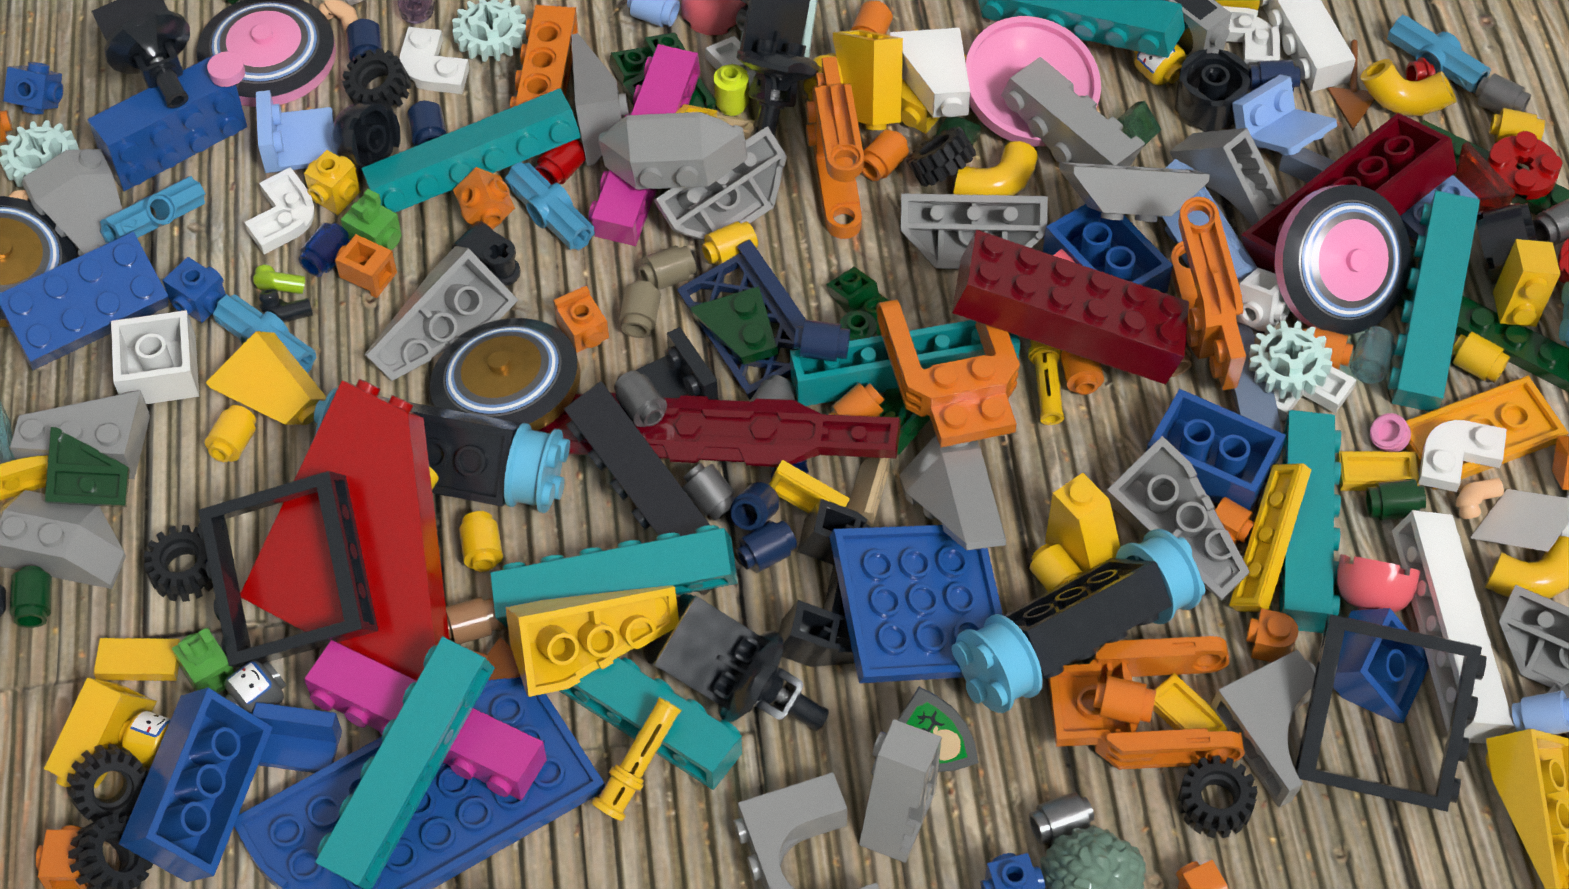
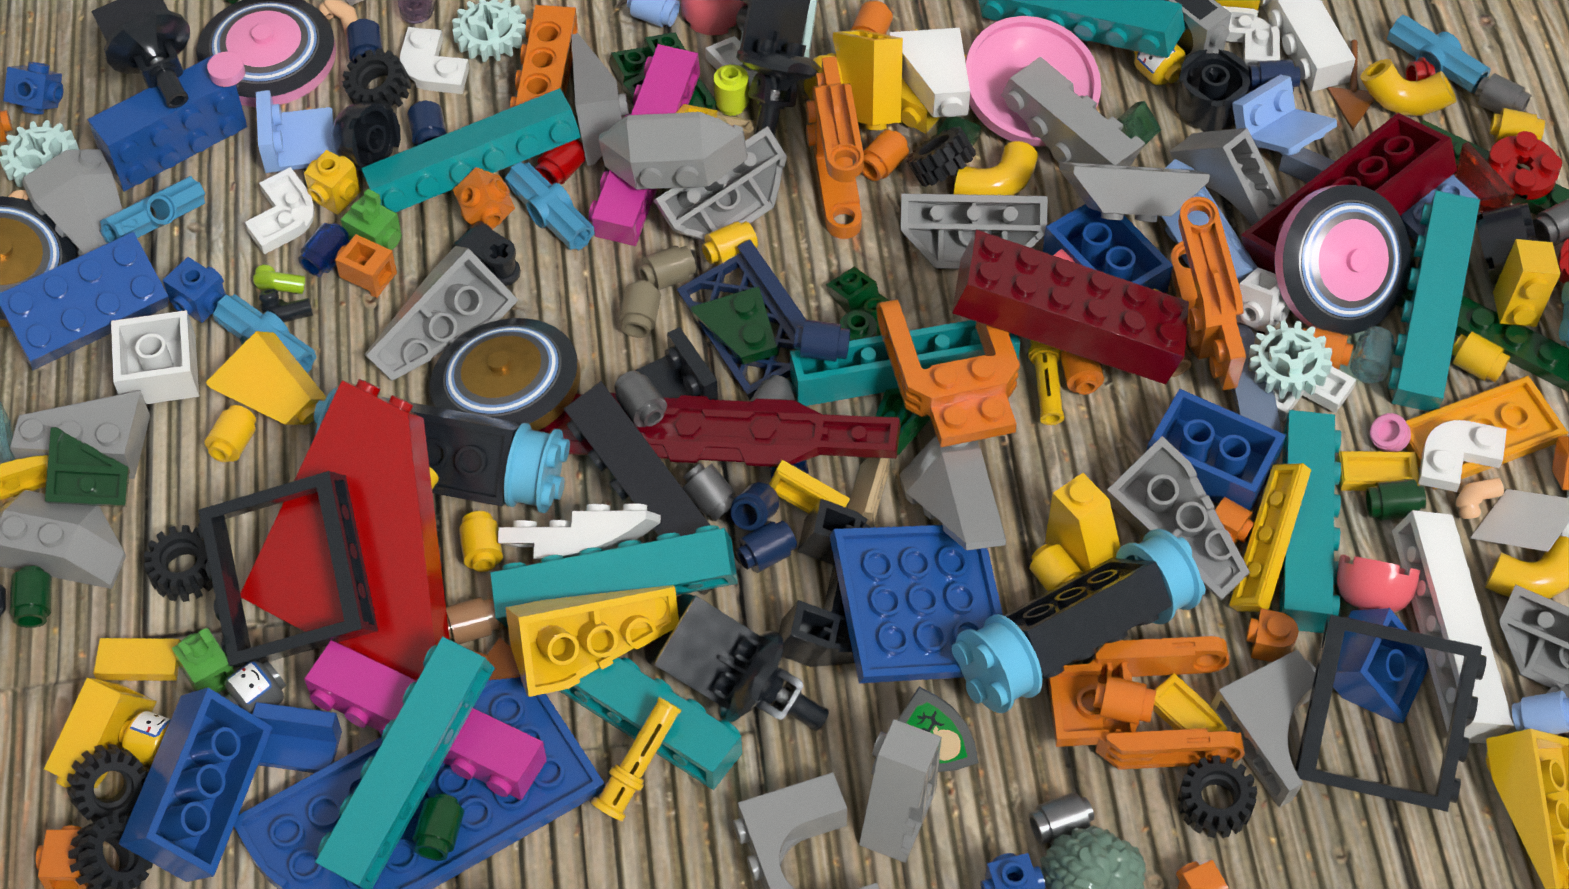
orange brick [553,286,609,353] -> none
orange brick [828,383,884,417] -> none
none -> dark green brick [413,794,465,861]
none -> white slope [498,504,661,560]

